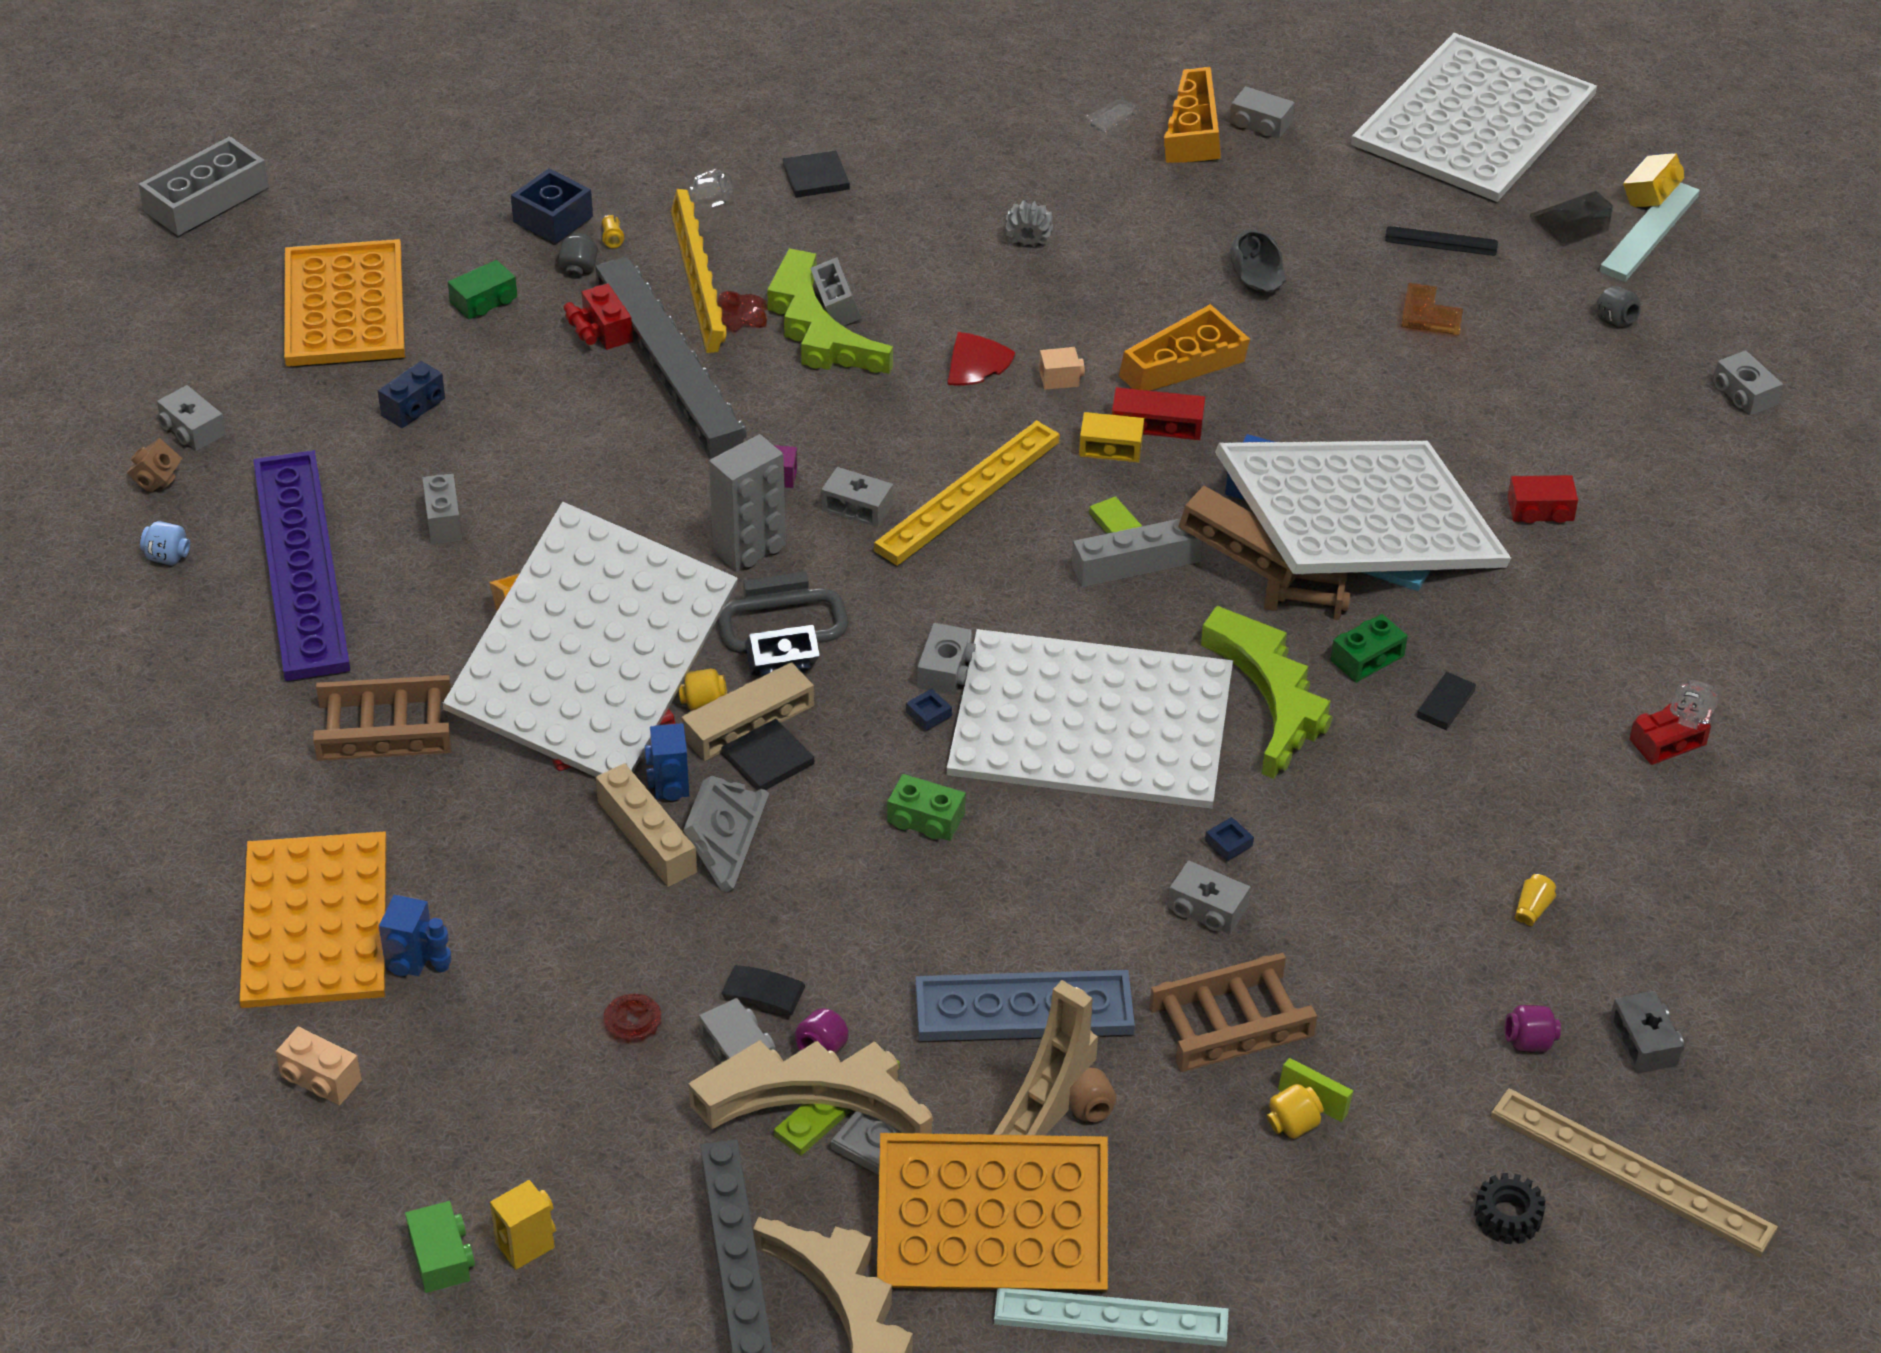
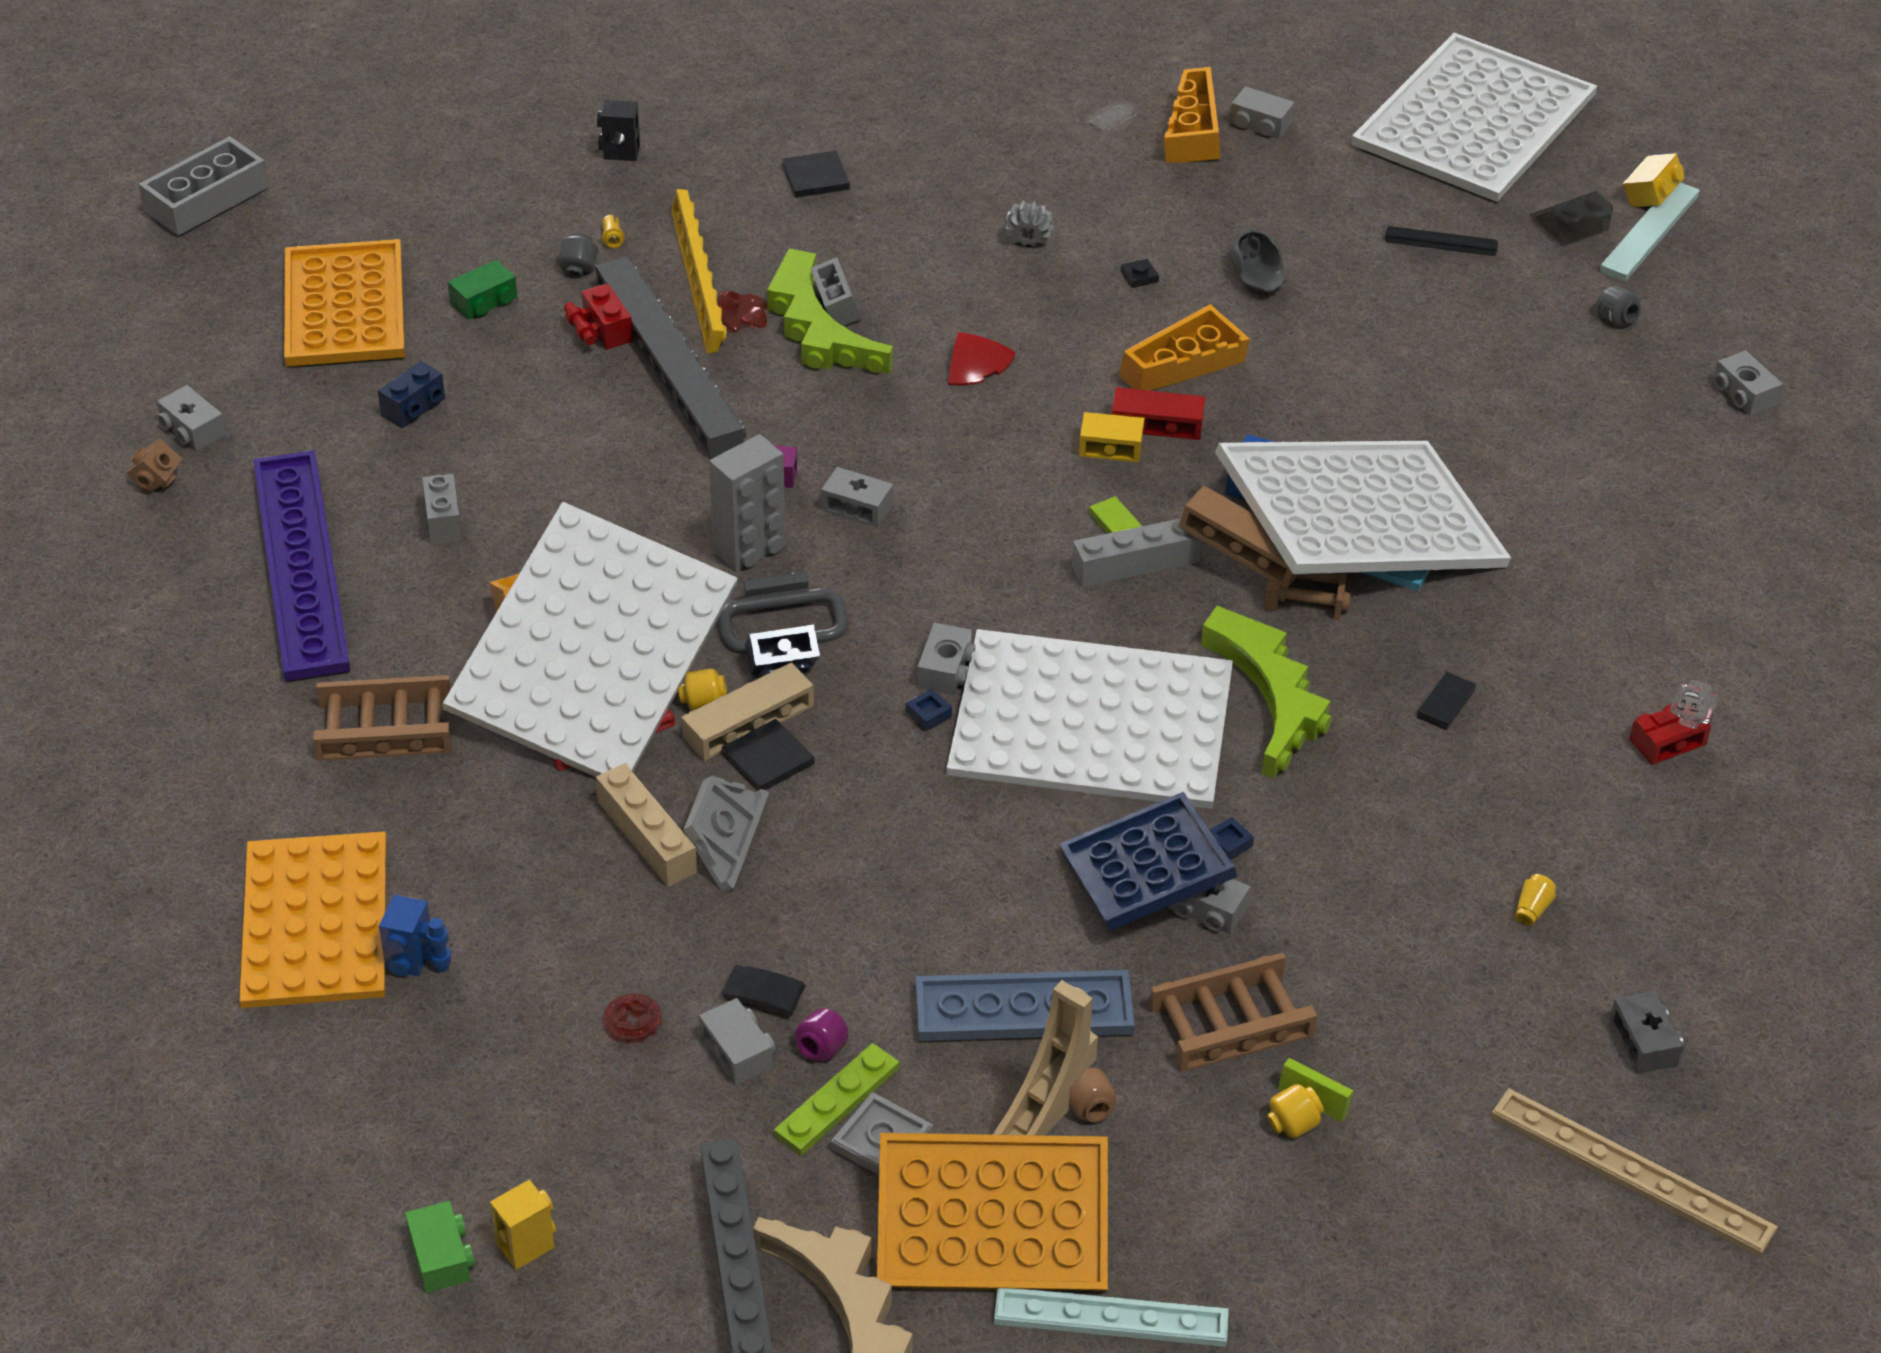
light blue head [140,521,190,565] -> none
light nougat brick [276,1026,362,1105] -> none
dark blue brick [511,168,593,244] -> none
blue brick [645,723,690,801] -> none
tan arch [688,1040,933,1134] -> none
clear head [690,168,734,208] -> none
yellow plate [874,420,1060,566] -> none
bright green brick [887,774,966,841] -> none
light nougat brick [1039,347,1085,390] -> none
green brick [1331,614,1408,683] -> none
clear orange plate [1401,283,1463,335] -> none
black tyre [1474,1173,1546,1244] -> none
magenta head [1504,1004,1561,1053] -> none
red brick [1507,475,1578,523] -> none
none -> black brick [597,100,641,161]
none -> dark blue plate [1059,792,1237,931]
none -> black plate [1121,258,1159,288]

